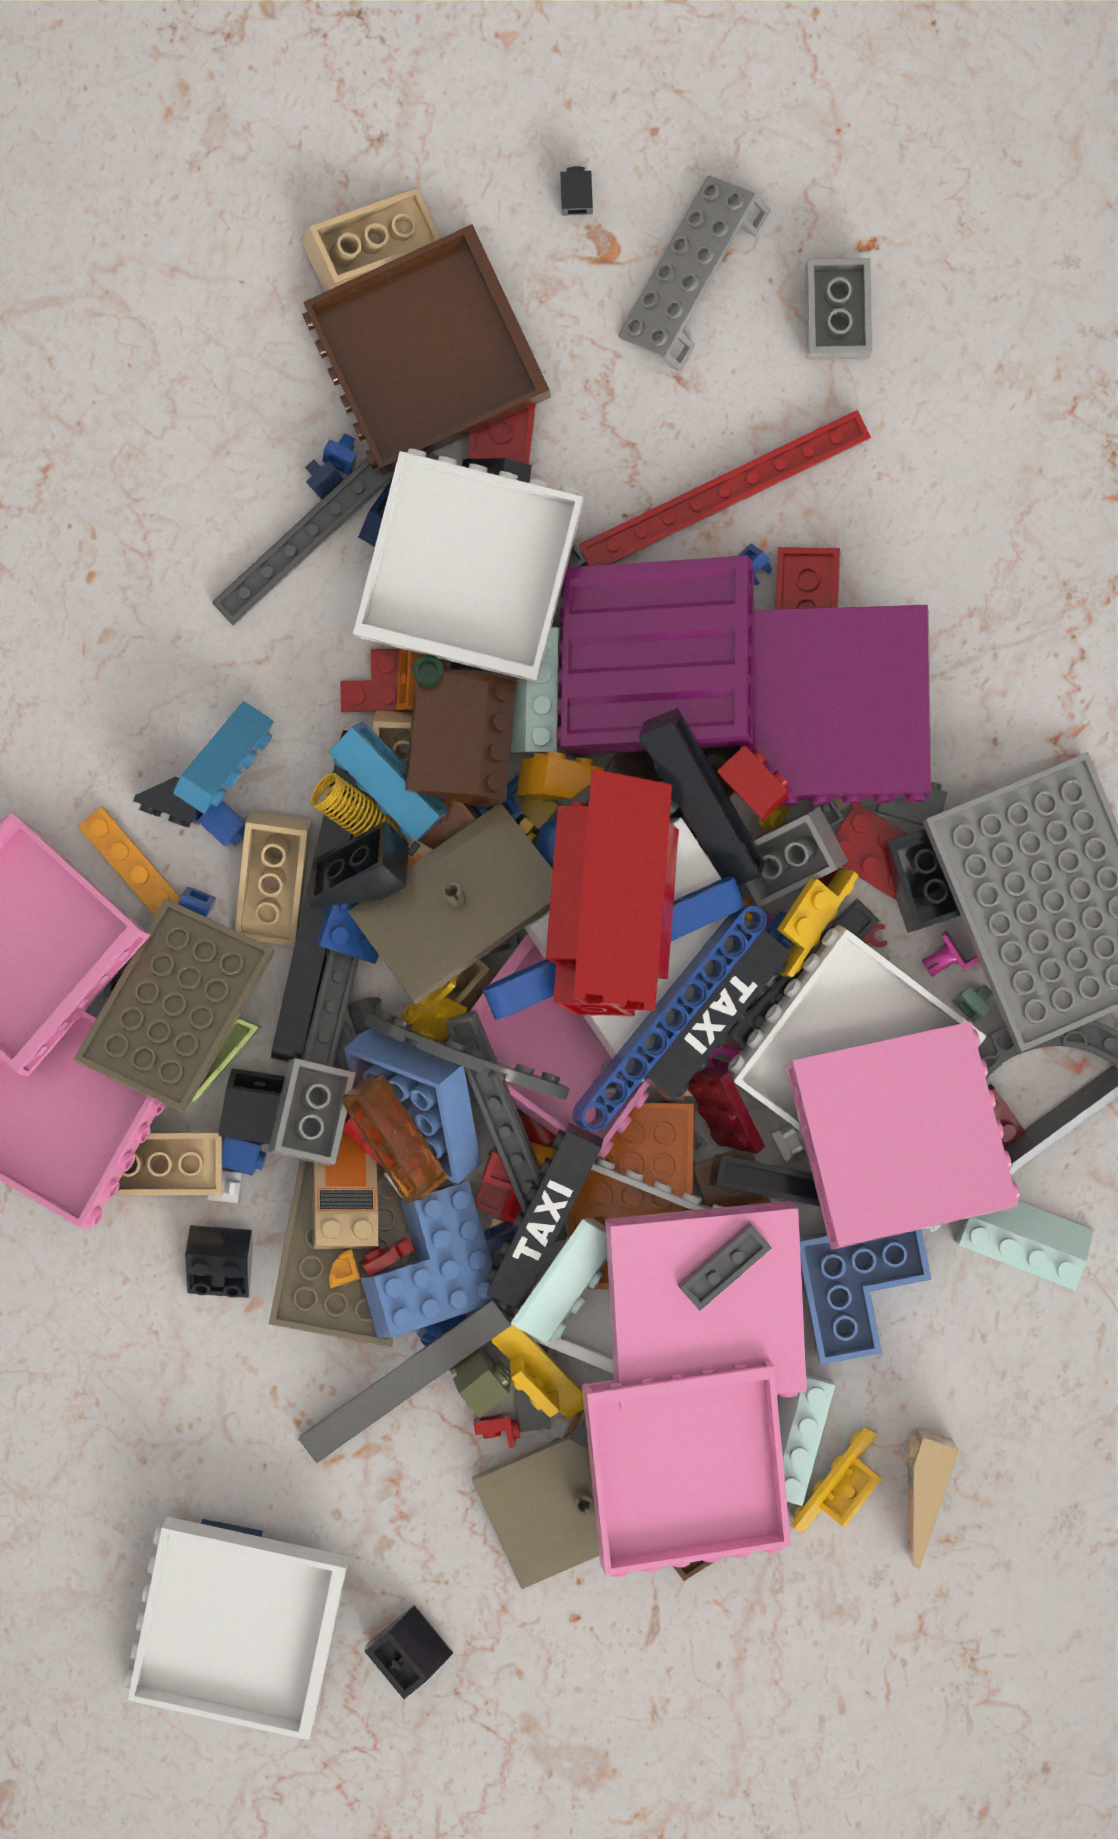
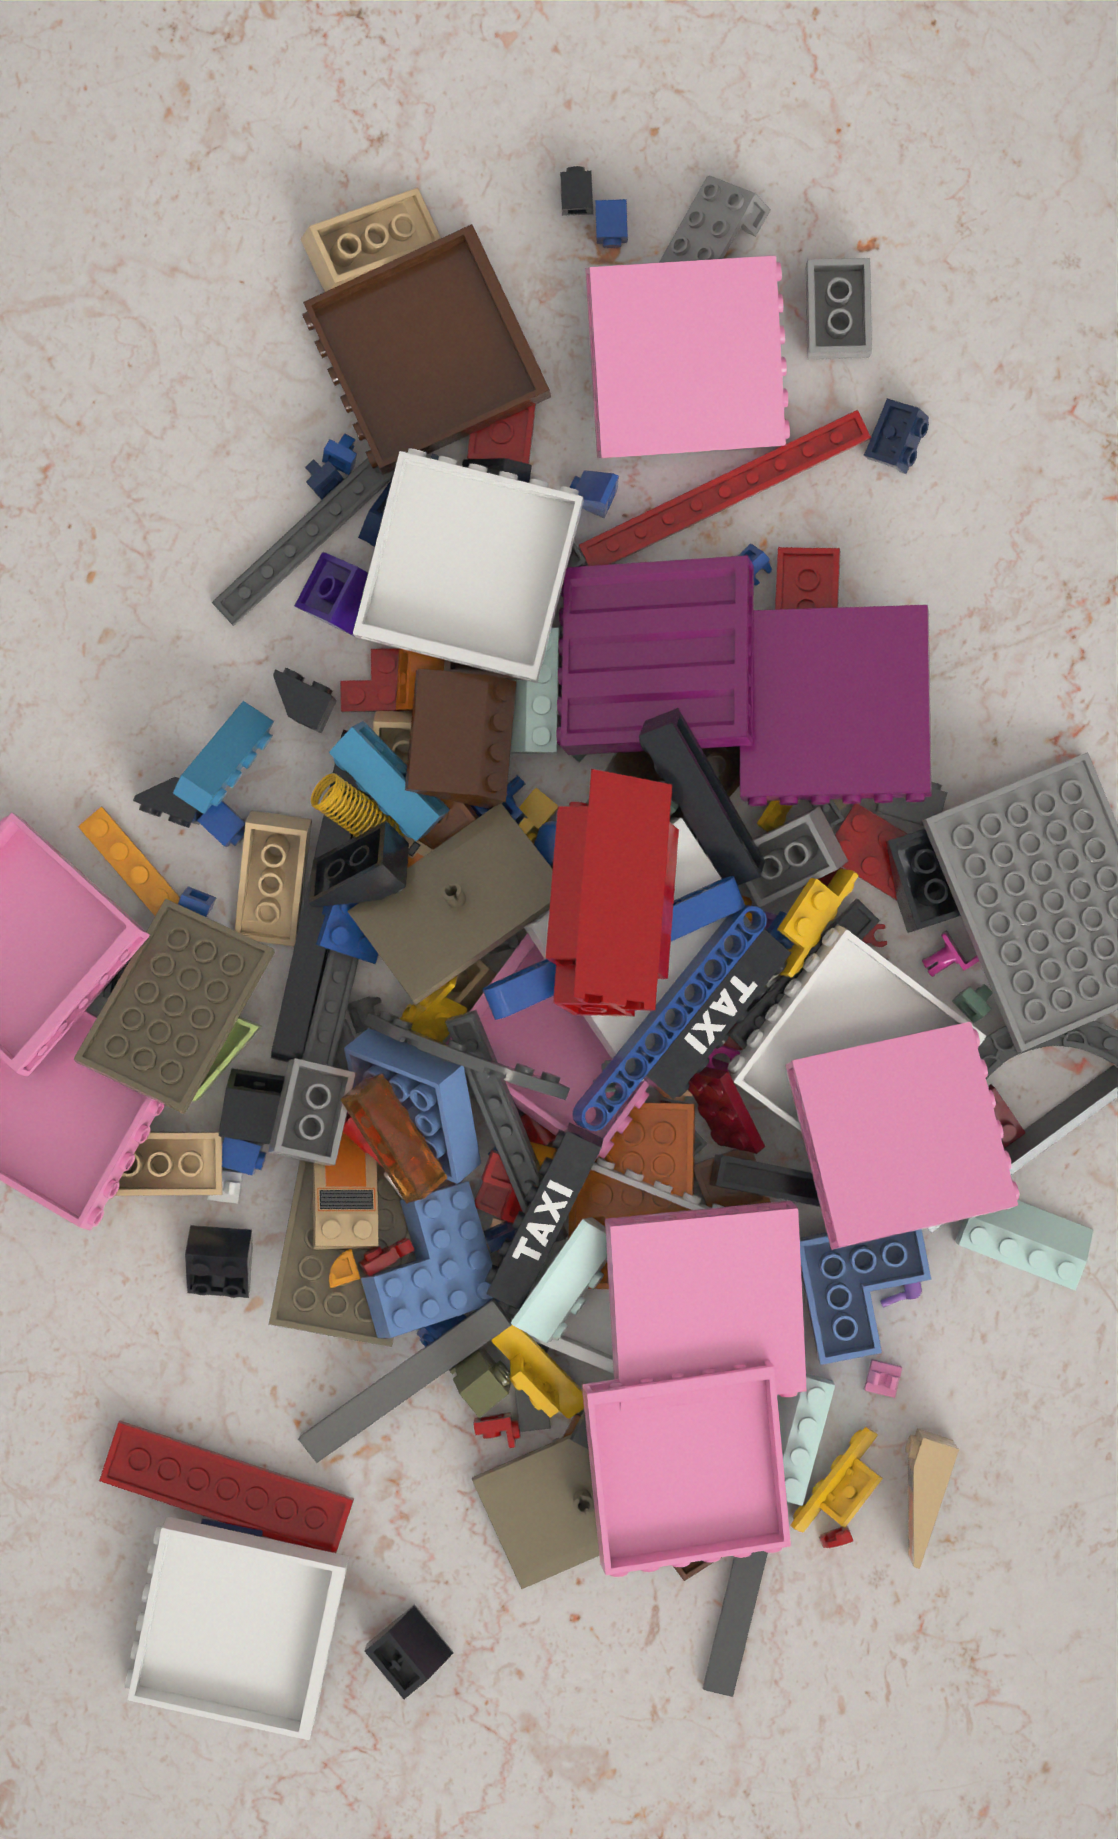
dark green tile [412,655,444,688] -> none
light orange slope [516,752,604,801] -> none
dark grey plate [678,1222,772,1311] -> none
red brick [717,745,790,821] -> none
white tile [771,1124,806,1162] -> none
none -> red plate [99,1421,354,1553]
none -> black slope [273,667,337,734]
none -> dark purple slope [294,552,368,637]
none -> blue slope [570,470,619,518]
none -> bright pink panel [585,256,790,458]
none -> blue brick [595,199,628,248]
none -> dark grey tile [703,1551,768,1697]
none -> red tile [819,1526,853,1548]
none -> dark blue bracket [864,398,929,474]
none -> bright pink tile [864,1359,902,1398]
none -> medium lavender hand [880,1282,922,1308]

